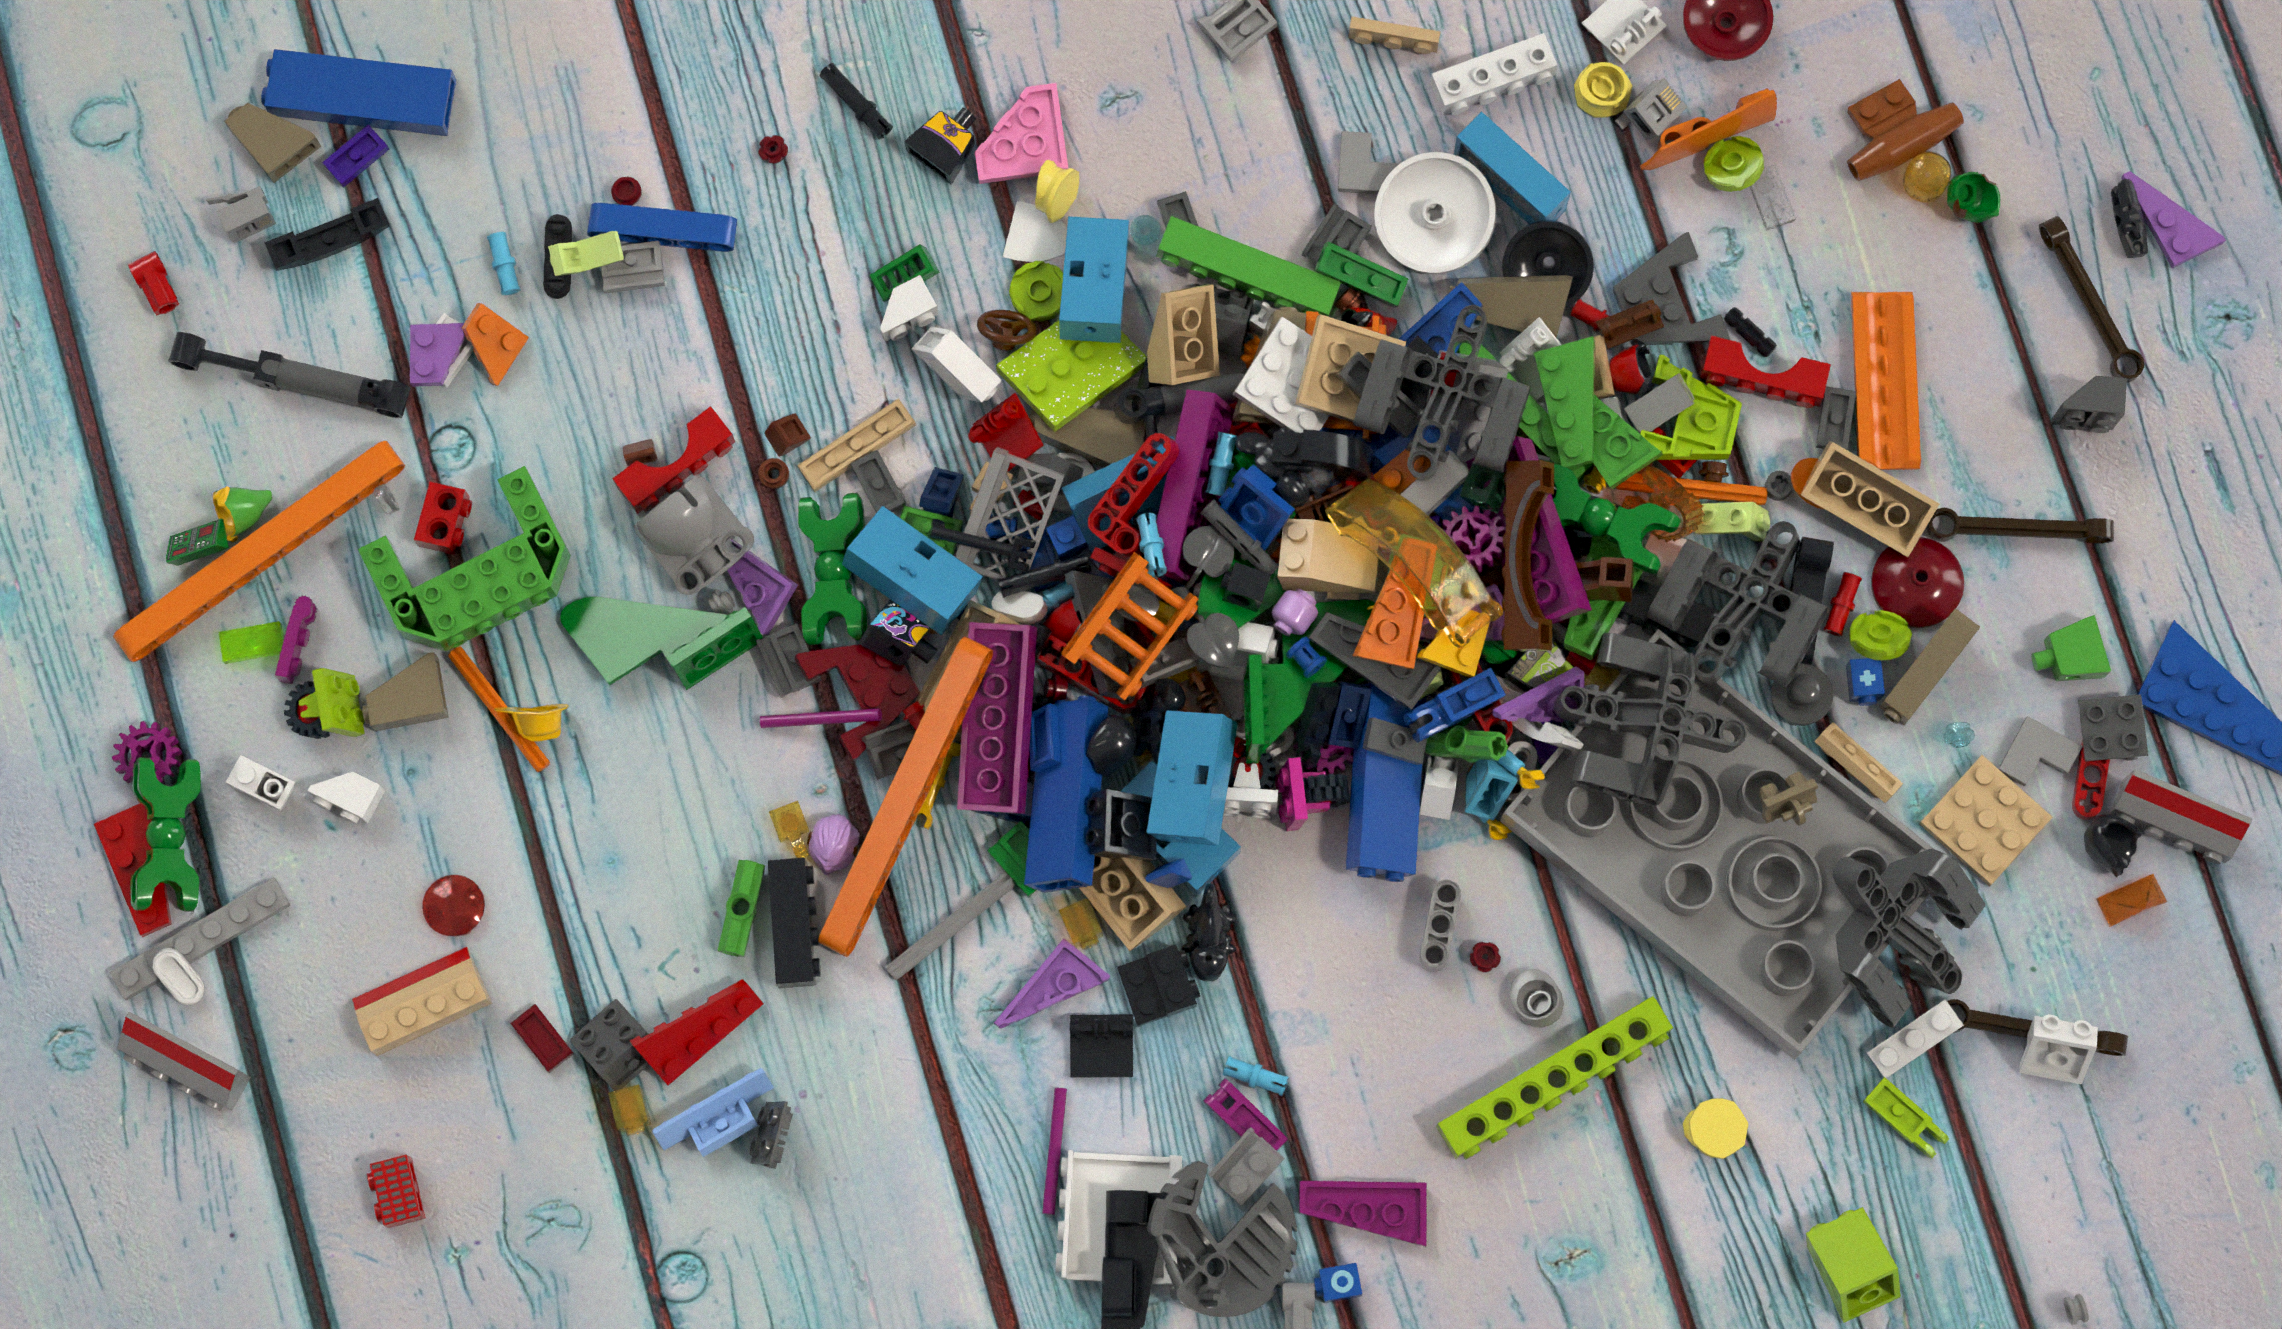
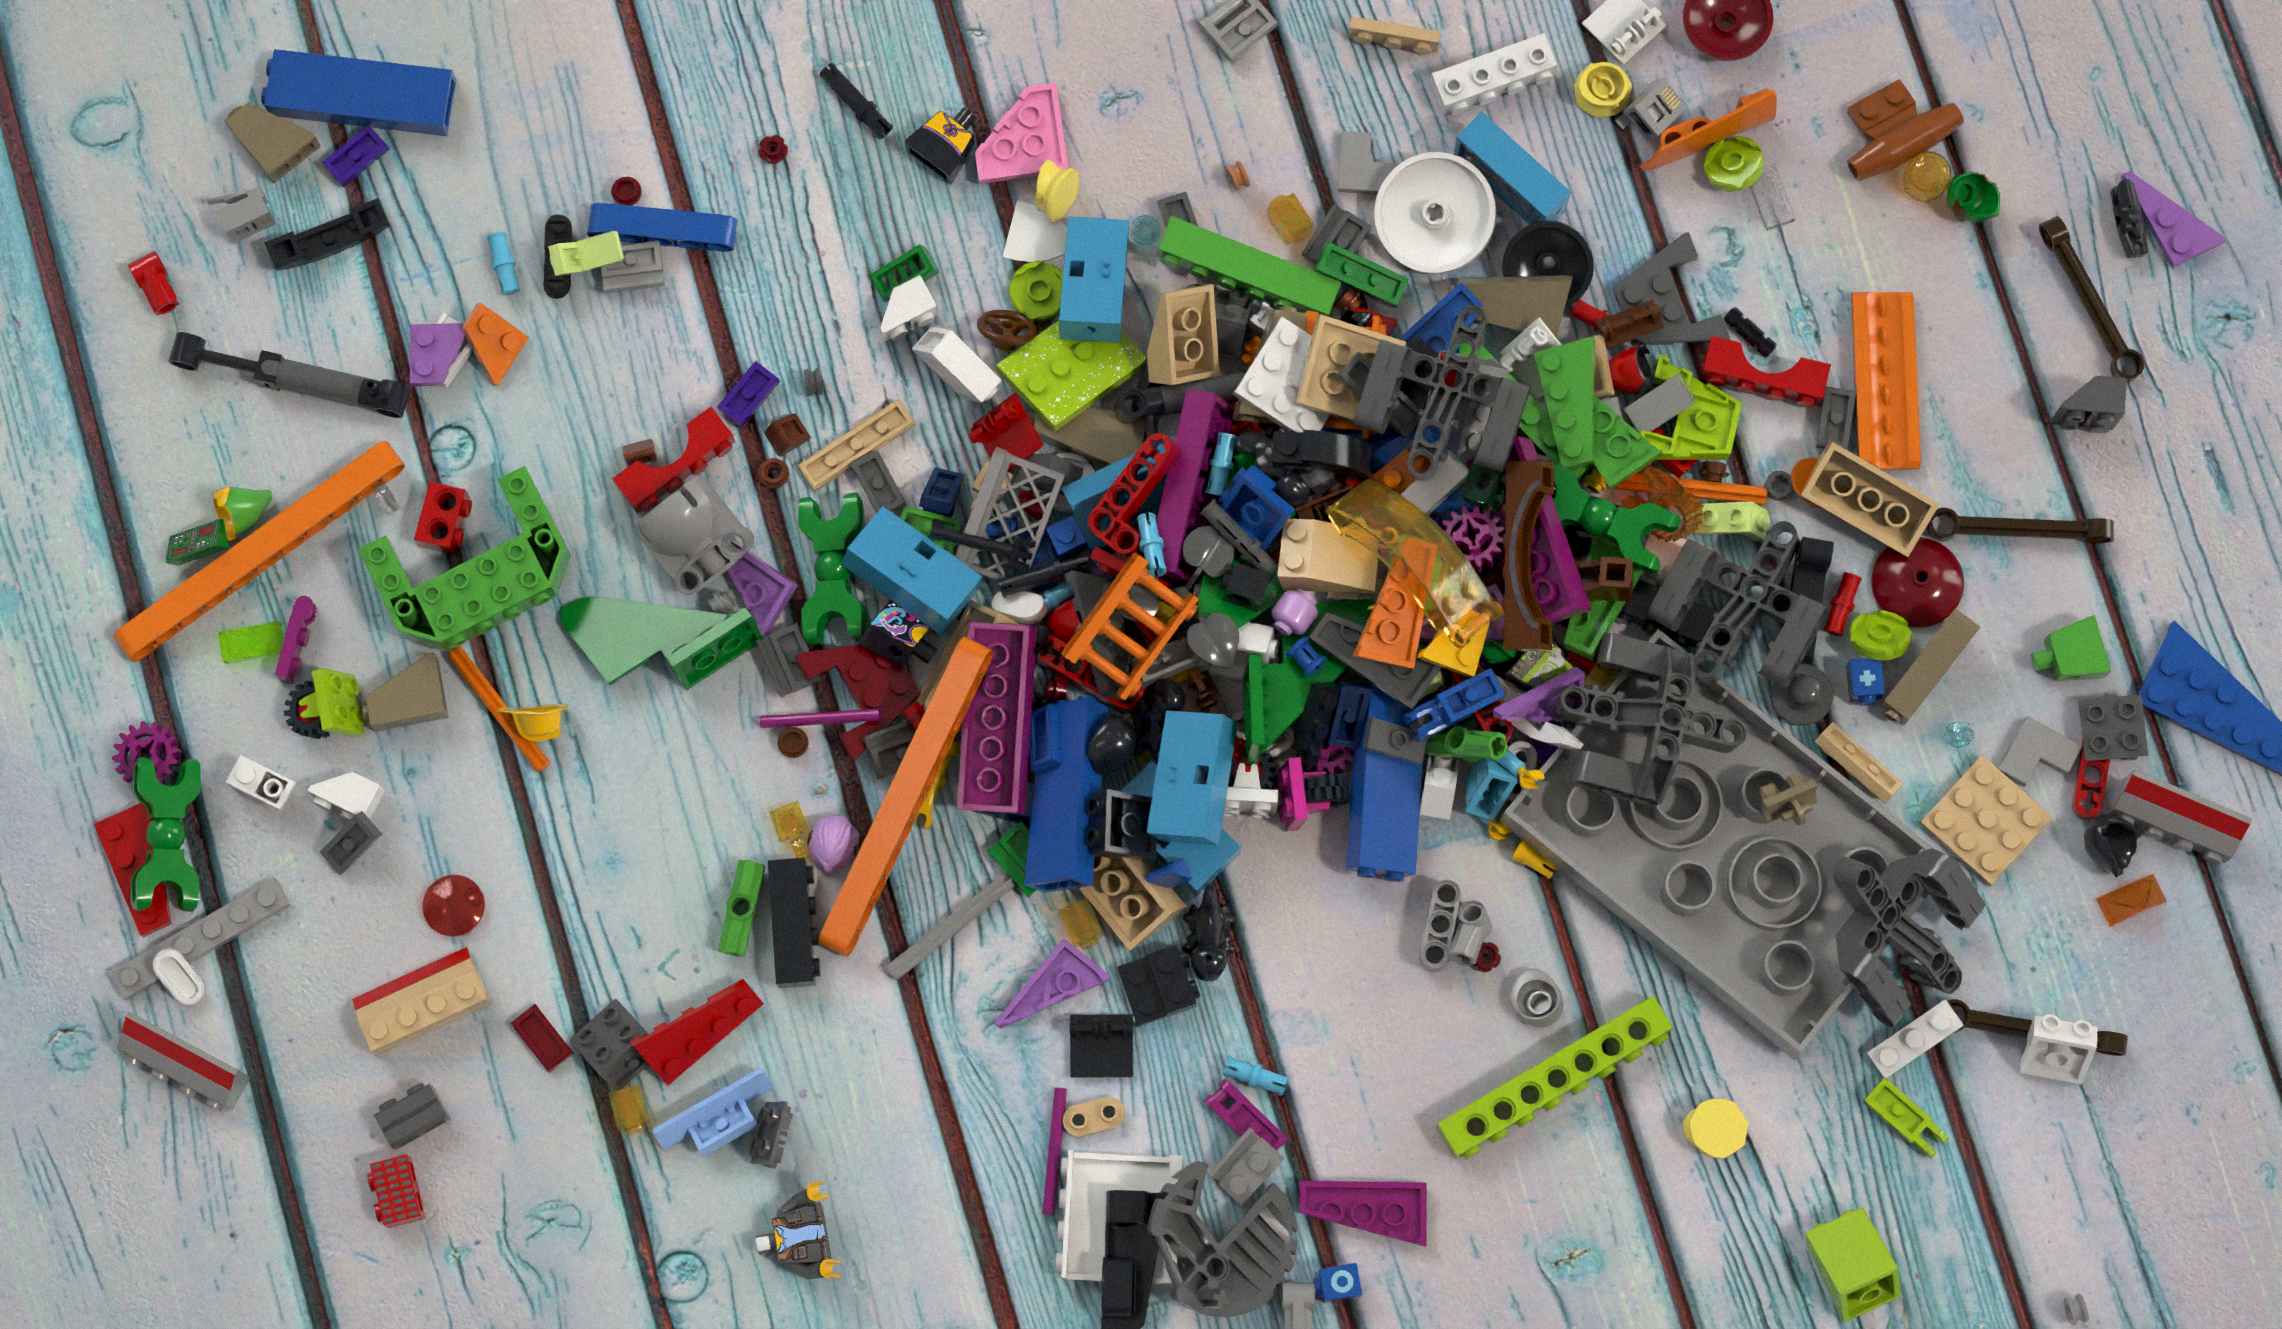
none -> dark grey plate [320,811,383,875]
none -> dark grey brick [374,1083,451,1150]
none -> dark purple plate [717,361,780,428]
none -> torso [756,1181,841,1279]
none -> reddish brown plate [777,727,809,758]
none -> dark grey bush [804,367,823,396]
none -> tan plate [1063,1097,1125,1138]
none -> nougat bush [1225,161,1250,191]
none -> clear yellow brick [1267,193,1313,246]
none -> light grey piece [1448,900,1492,967]
none -> yellow pin [1511,840,1557,879]

